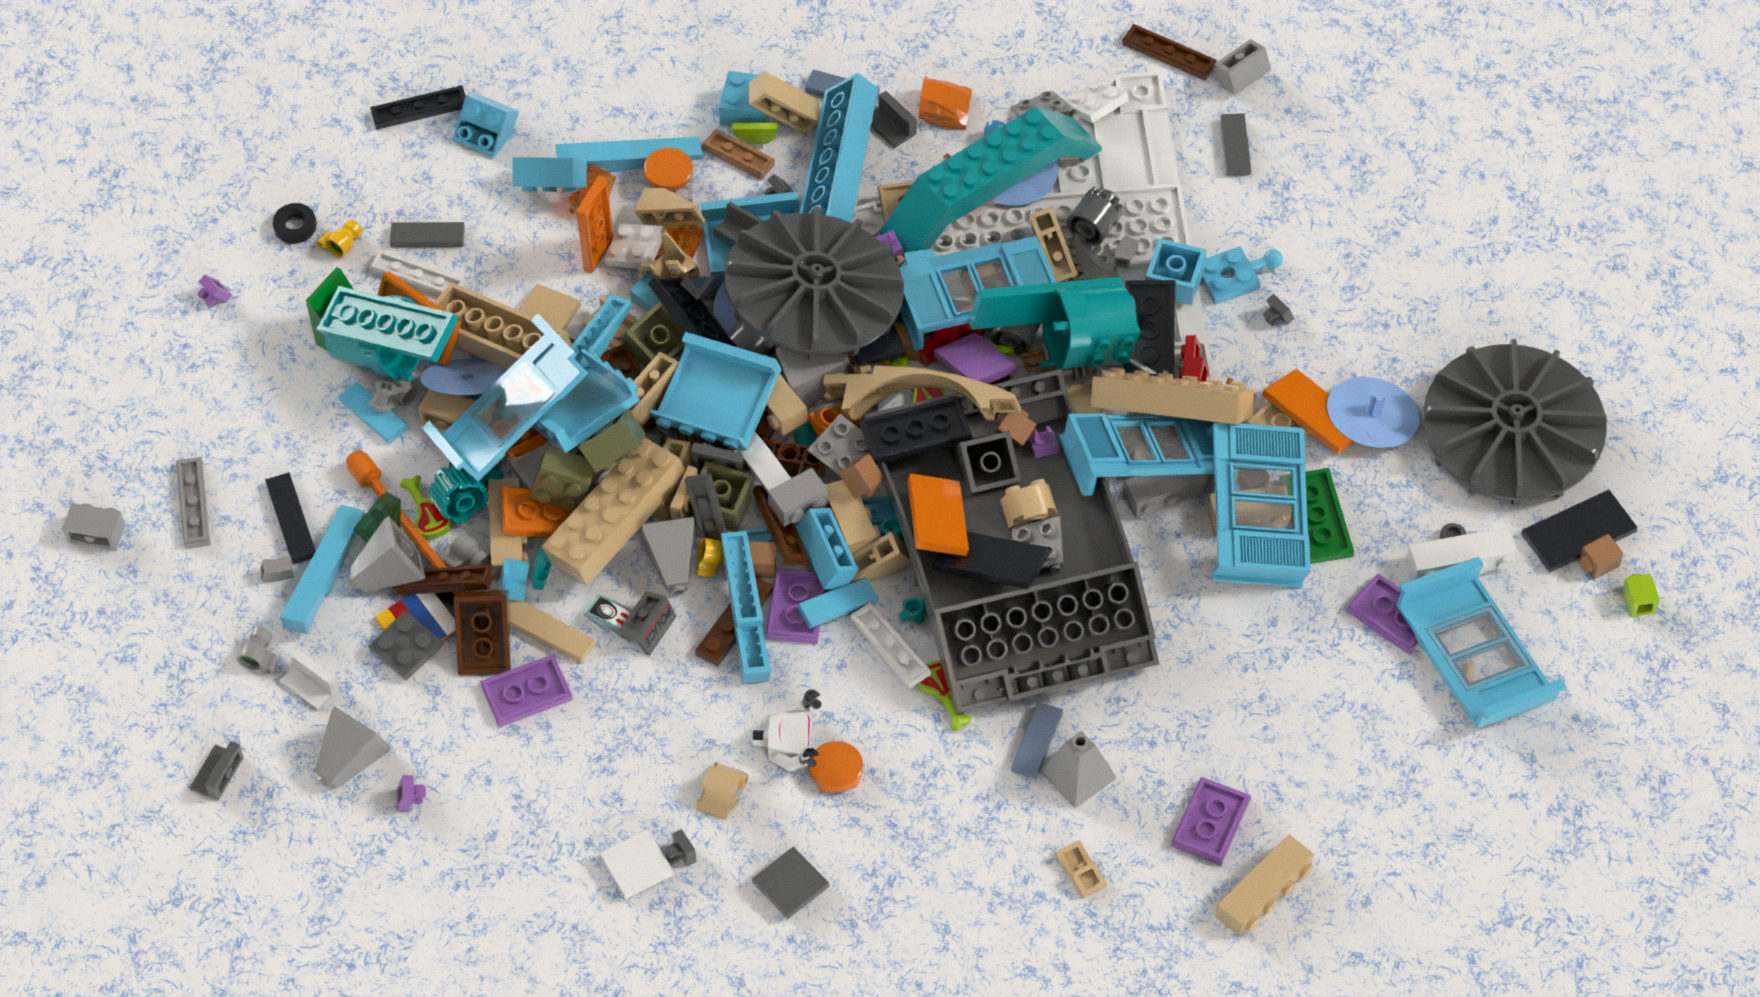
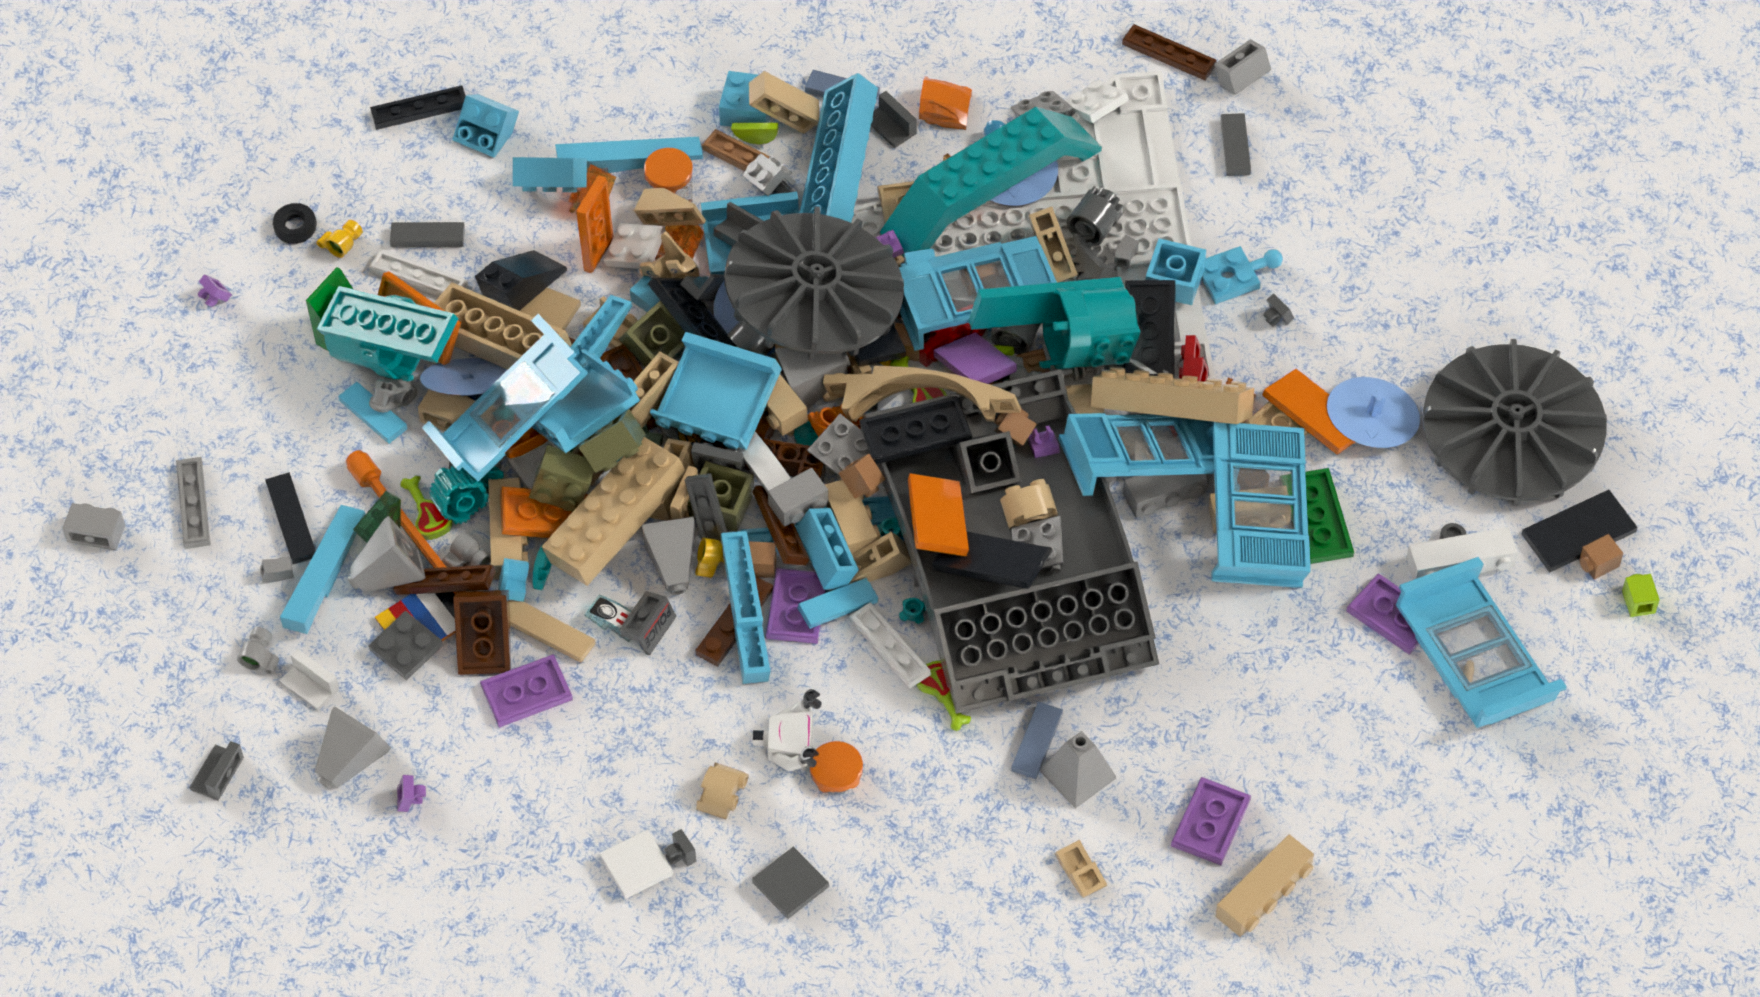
none -> black slope [475,250,567,311]
none -> light grey bracket [742,153,796,196]

